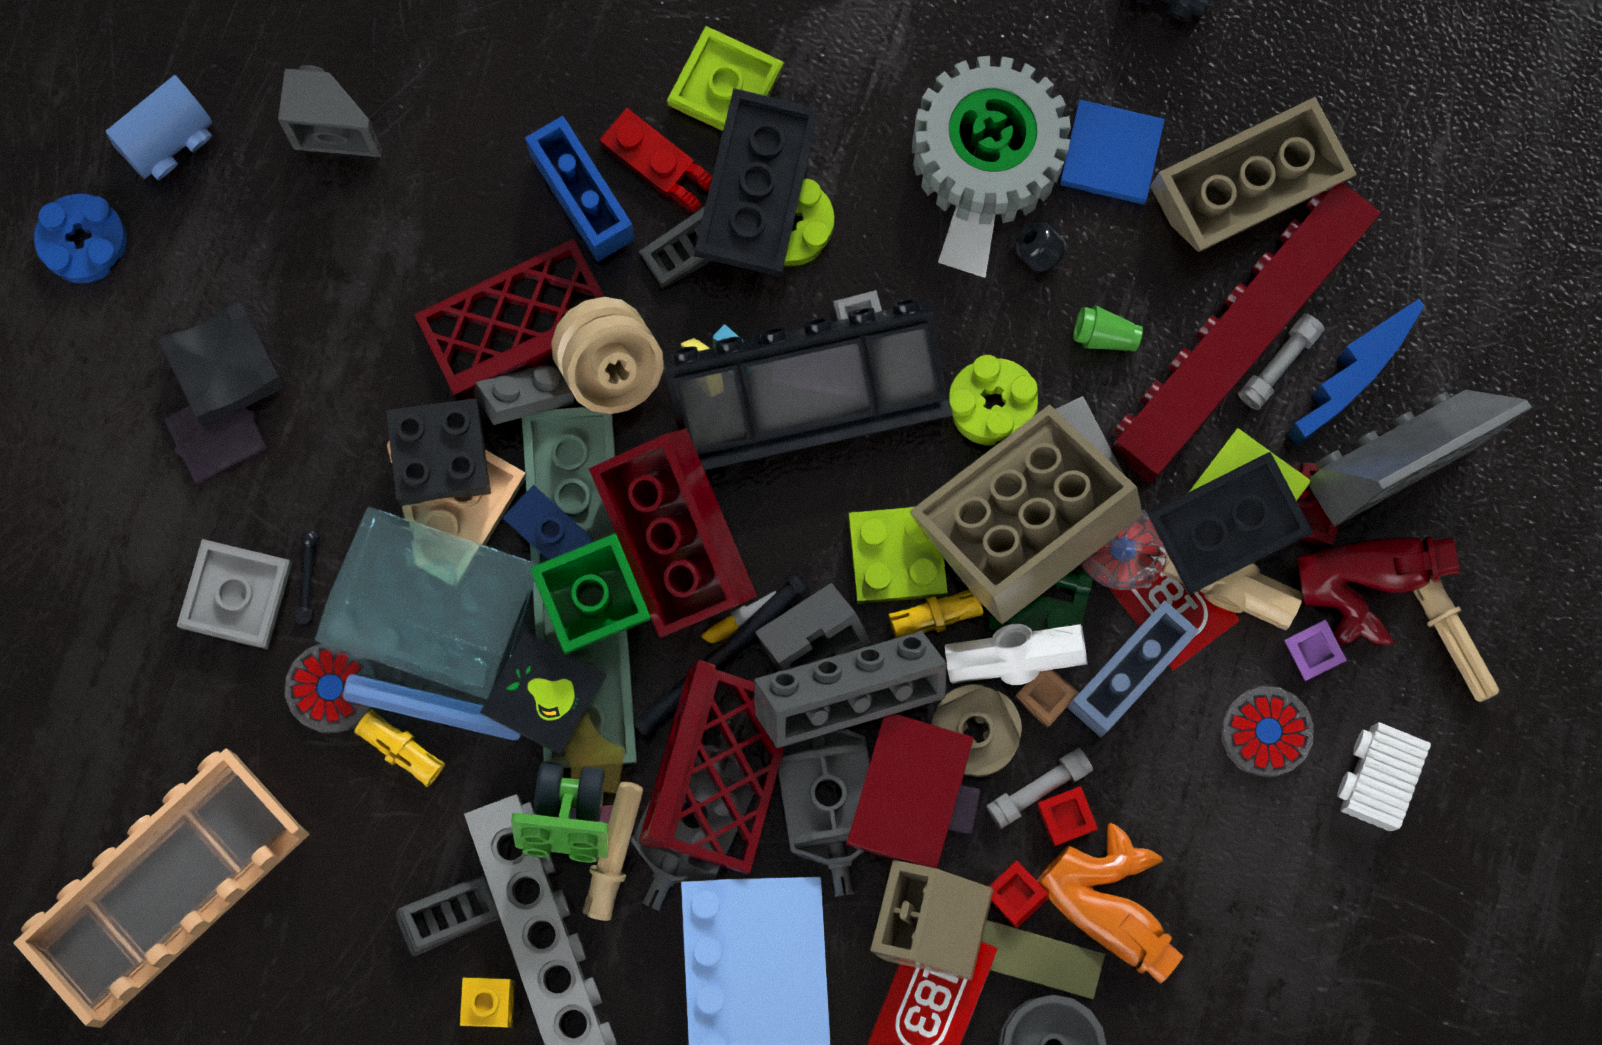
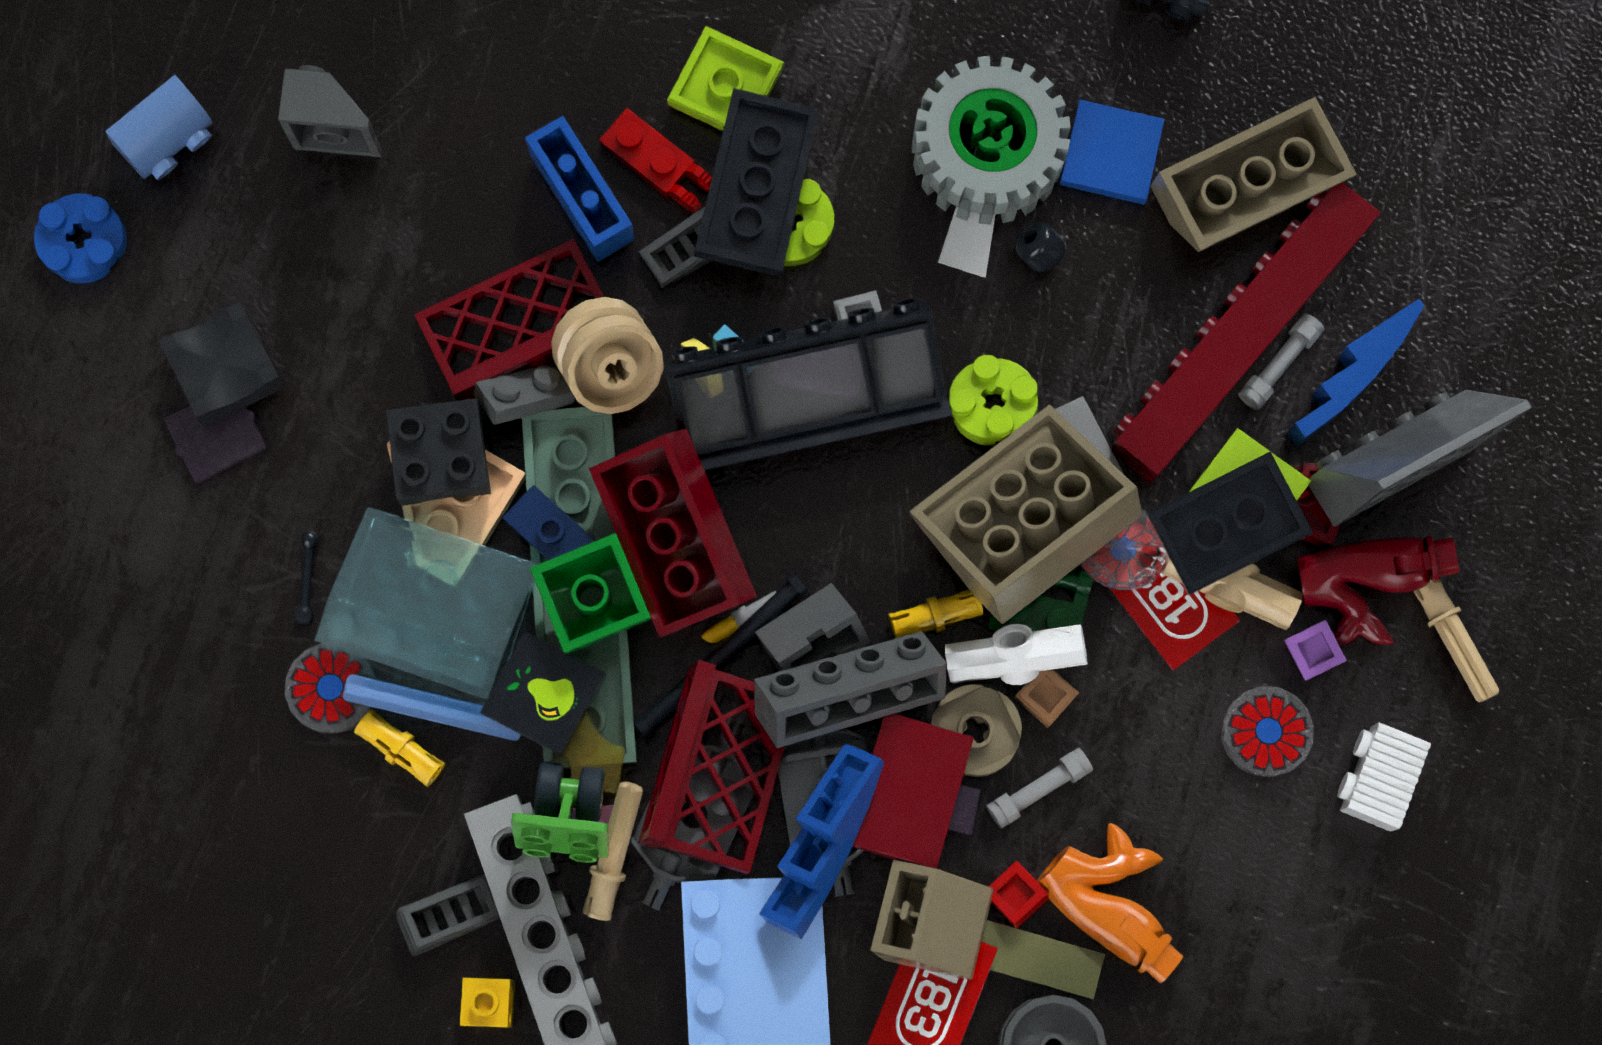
clear window [13,748,310,1028] -> none
light grey plate [177,539,292,650] -> none
lime plate [848,507,948,604] -> none
red plate [1036,786,1098,847] -> none
sand blue brick [1067,600,1199,738] -> none
bright green cone [1073,305,1143,352] -> none
none -> blue slope [759,743,884,940]

